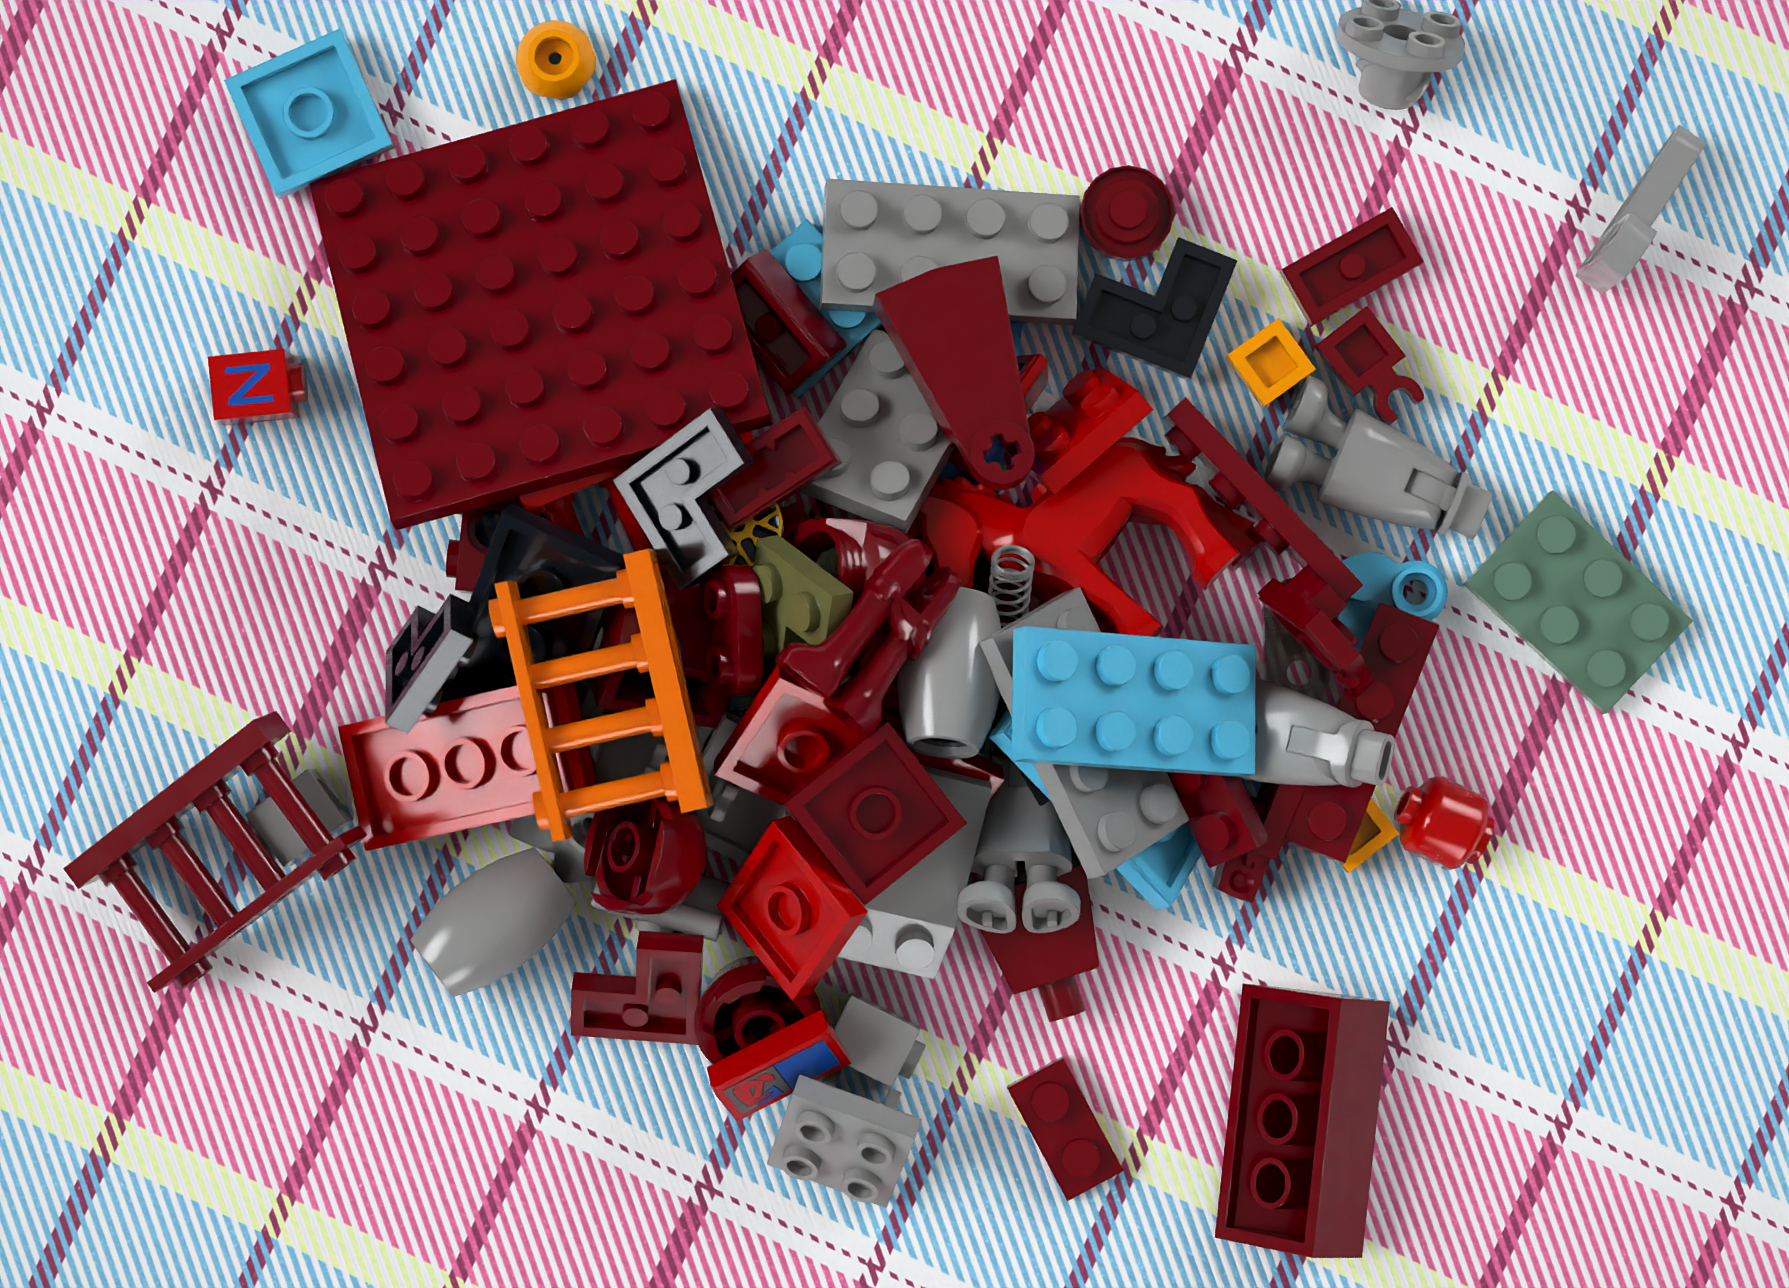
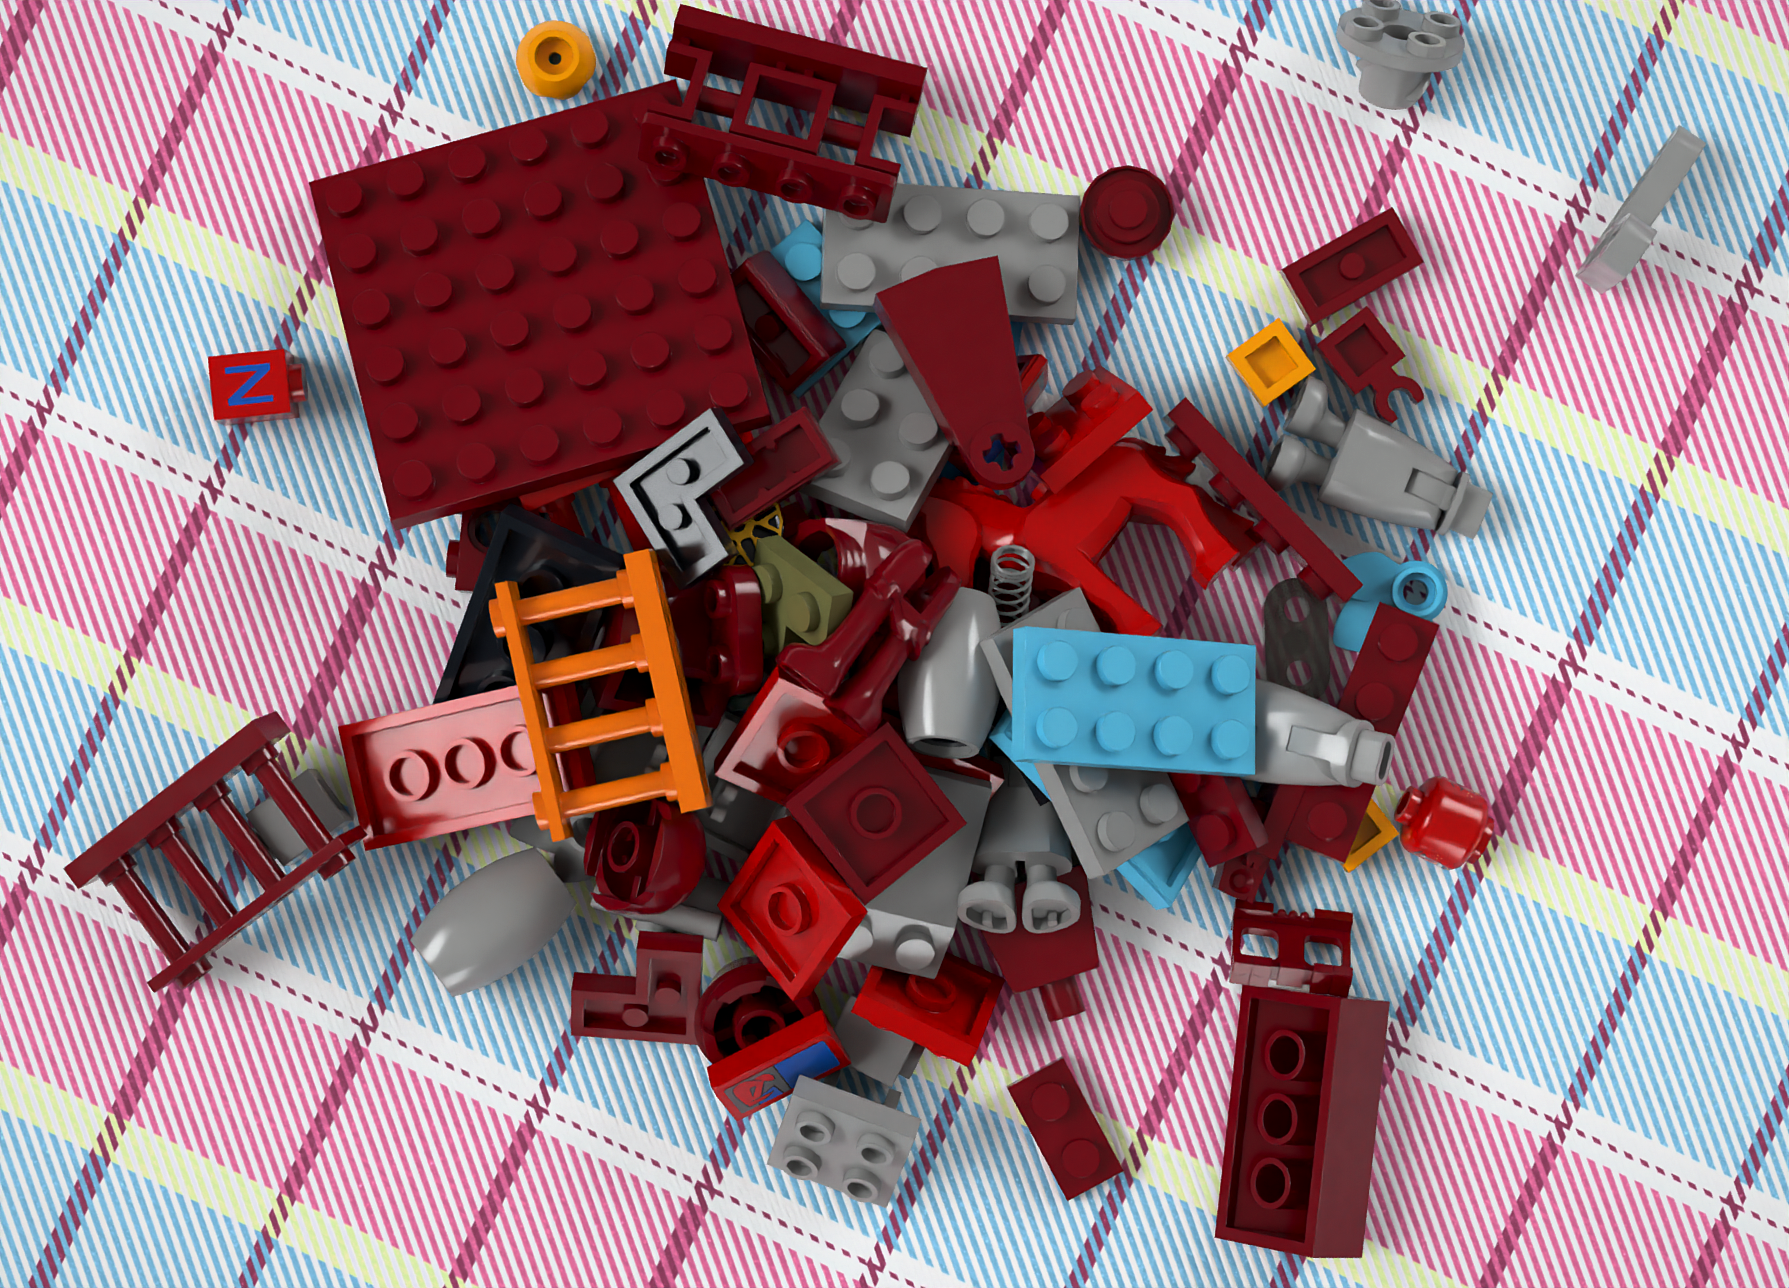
medium azure plate [224,28,395,199] -> none
plate [385,593,478,734] -> none
black plate [1071,237,1238,381] -> none
dark red plate [1257,568,1374,696] -> none
sand green plate [1463,490,1693,714] -> none
none -> dark red fence [638,4,928,223]
none -> red plate [851,952,1005,1068]
none -> dark red piece [1229,899,1353,997]

